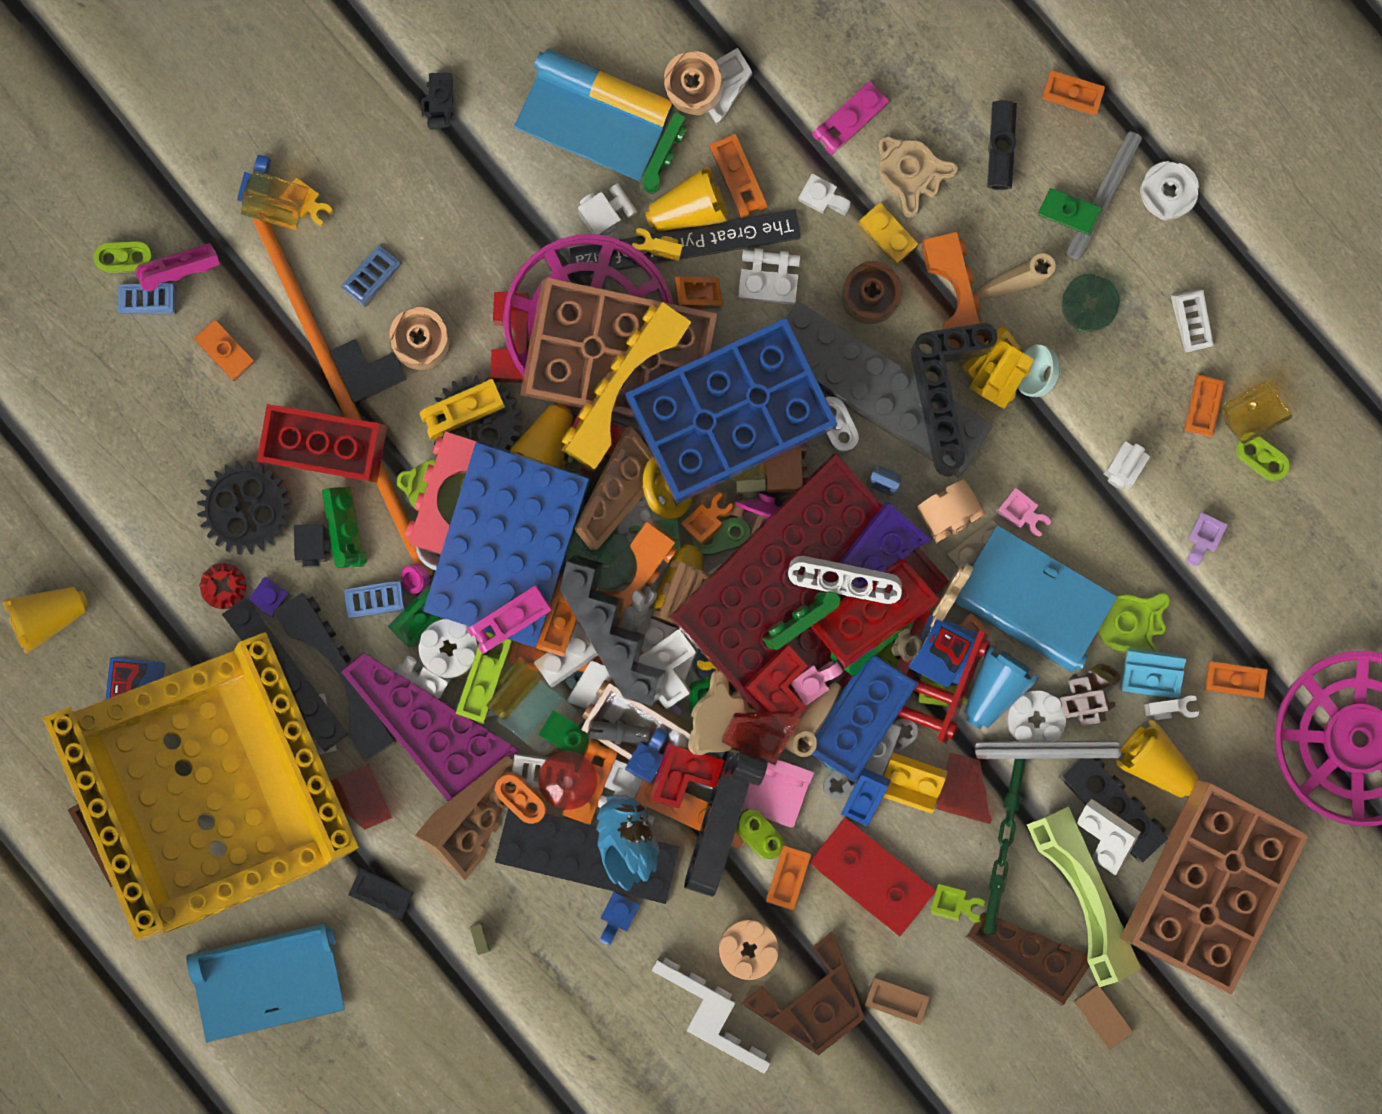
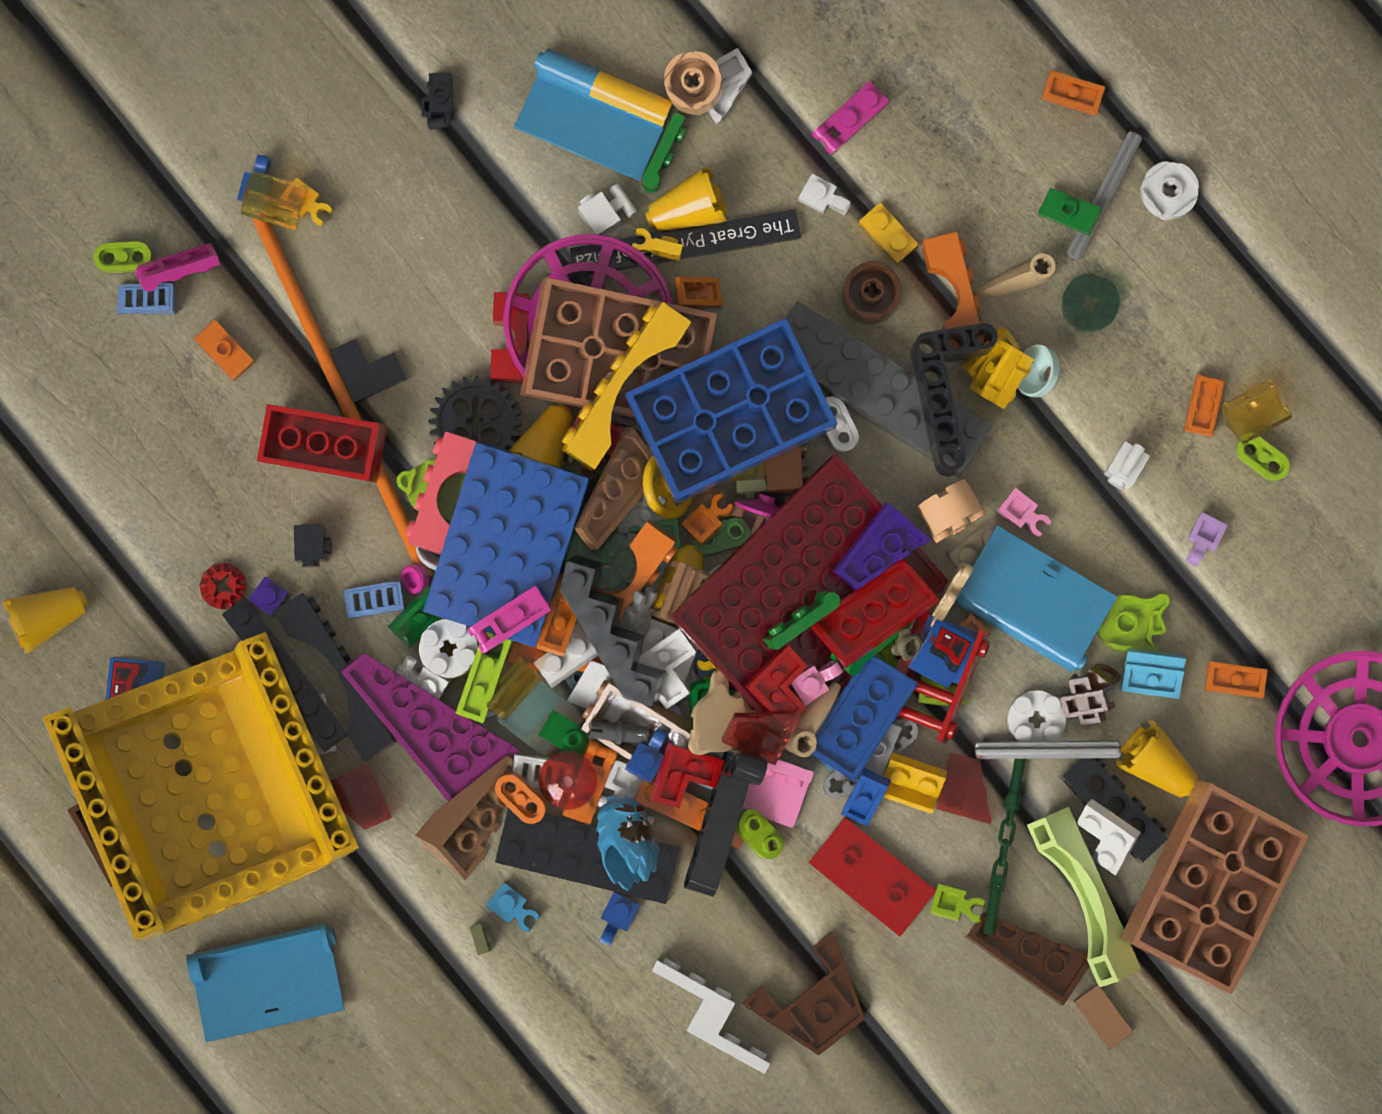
black gear [197,461,293,555] -> none
green plate [322,487,367,568] -> none
medium blue slope [341,245,401,308] -> none
black plate [348,868,415,920] -> none
light nougat brick [389,307,450,370] -> none
yellow plate [419,379,505,440] -> none
orange plate [709,133,767,219] -> none
light nougat brick [719,920,778,980] -> none
white plate [738,248,800,305] -> none
orange plate [766,845,811,910] -> none
white beam [788,556,902,604] -> none
medium nougat tile [864,977,930,1025] -> none
medium blue slope [867,465,902,496] -> none
tan tile [877,137,958,218] -> none
dark azure cone [964,645,1039,729] -> none
black piece [987,100,1017,190] -> none
white plate [1144,695,1199,721] -> none
white slope [1171,289,1214,352] -> none
none -> dark azure plate [486,882,540,932]

